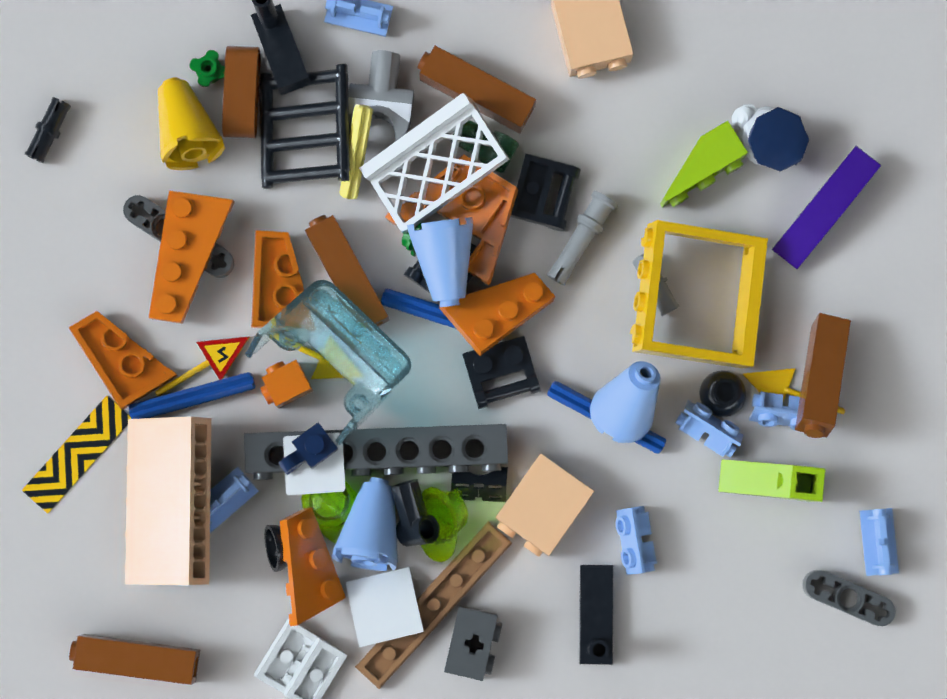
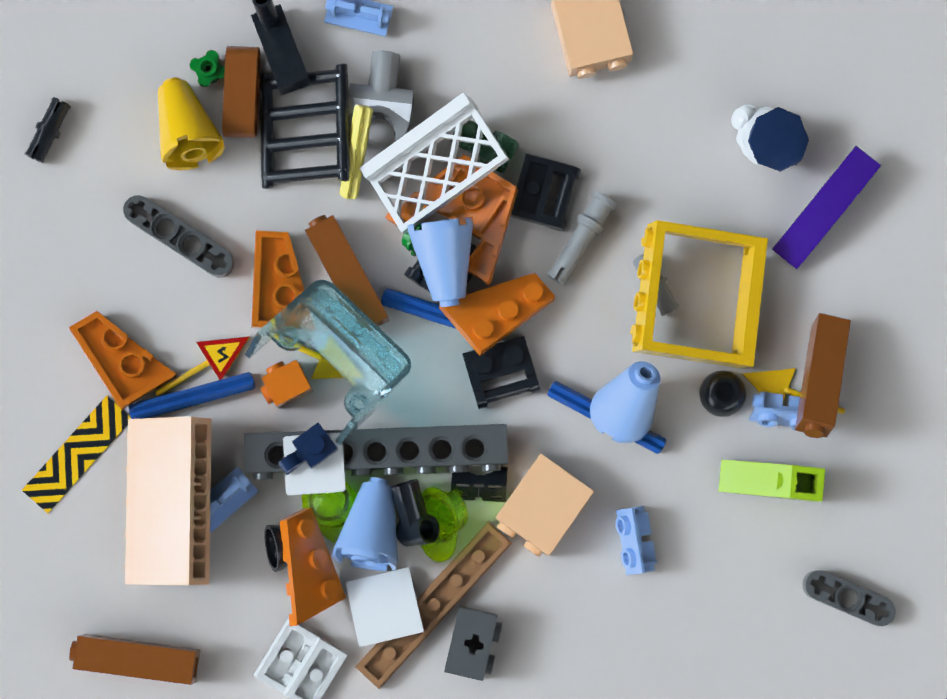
orange wing [149,190,235,324] -> none
dark orange brick [417,45,536,134] -> none
black piece [579,565,613,665] -> none
lime slope [660,120,748,208] -> none
light blue hinge [675,400,743,457] -> none
light blue hinge [859,508,899,576] -> none

